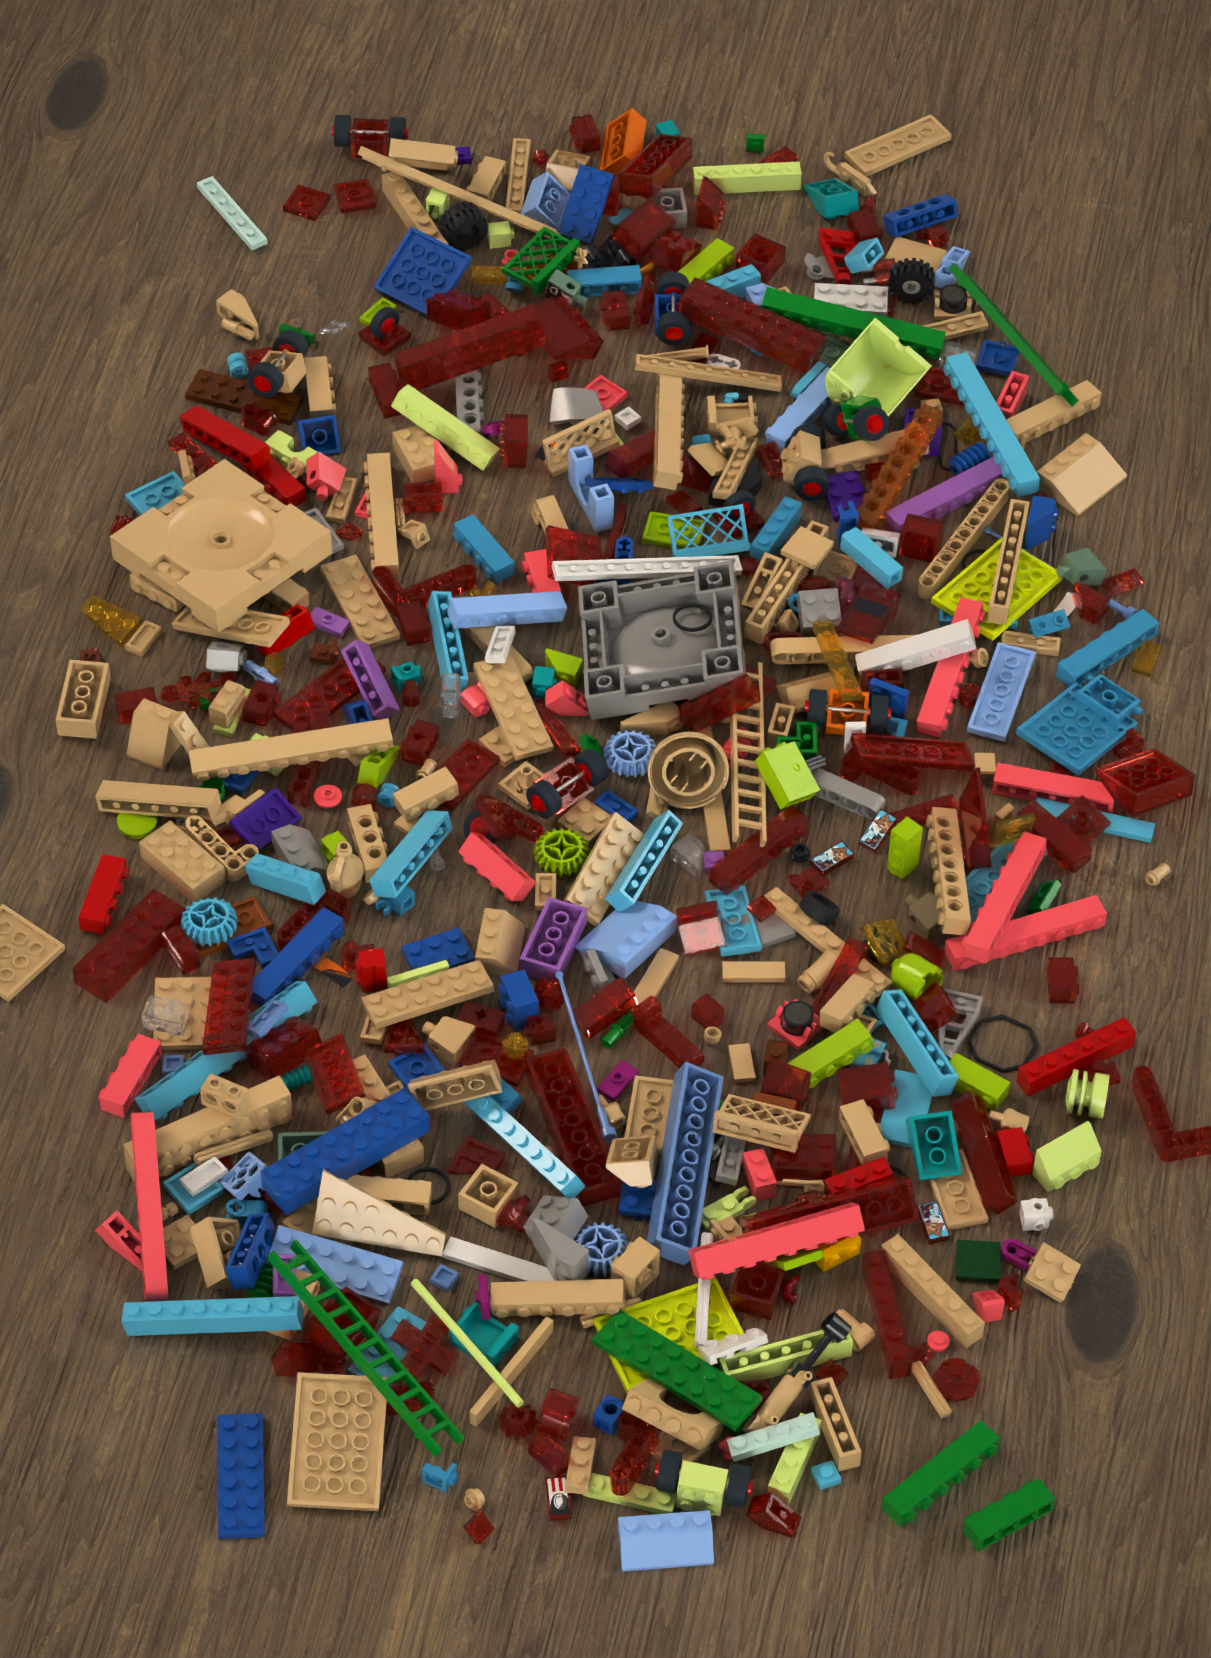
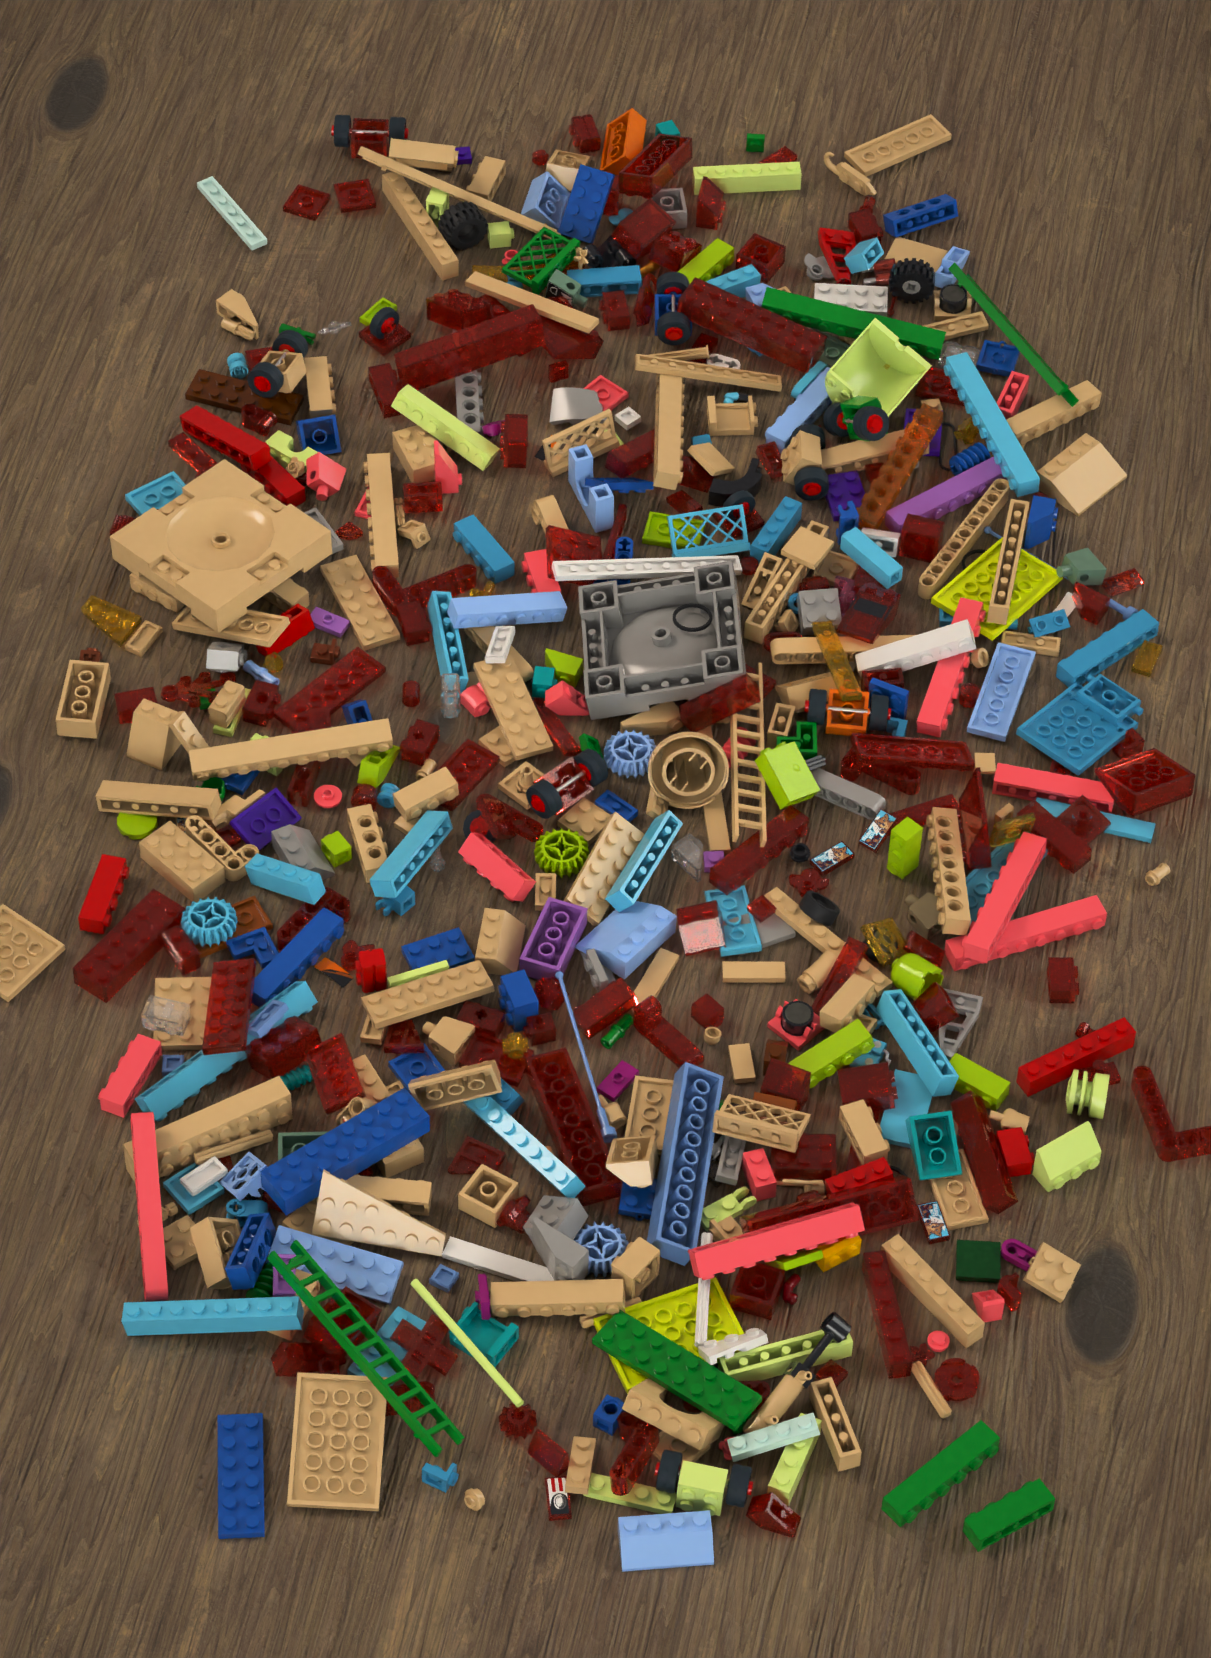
coral slope [95,1210,142,1271] -> none
tan plate [178,450,195,485] -> none
tan brick [200,1073,250,1120] -> none
tan tile [326,477,358,524] -> none
tan piece [326,841,364,899] -> none
medium lavender brick [341,640,400,719] -> none
tan tile [363,888,382,905] -> none
blue plate [373,227,472,320] -> none
teal brick [390,661,422,692] -> none
black piece [407,1167,450,1205] -> none
clear red plate [463,1511,495,1544] -> none
tan tile [470,1317,553,1427] -> none
tan tile [506,138,531,214] -> none
clear red brick [535,1388,580,1441] -> none
tan tile [713,437,759,500] -> none
tan piece [715,417,758,455] -> none
teal slope [804,178,859,219] -> none
medium azure plate [811,1460,841,1490] -> none
tan piece [836,1309,875,1352] -> none
white tile [843,722,866,753] -> none
clear red piece [916,225,949,248] -> none
black piece [968,1015,1038,1072] -> none
white brick [1019,1198,1053,1231] -> none
green plate [1025,879,1062,915] -> none
none -> tan tile [465,271,599,334]

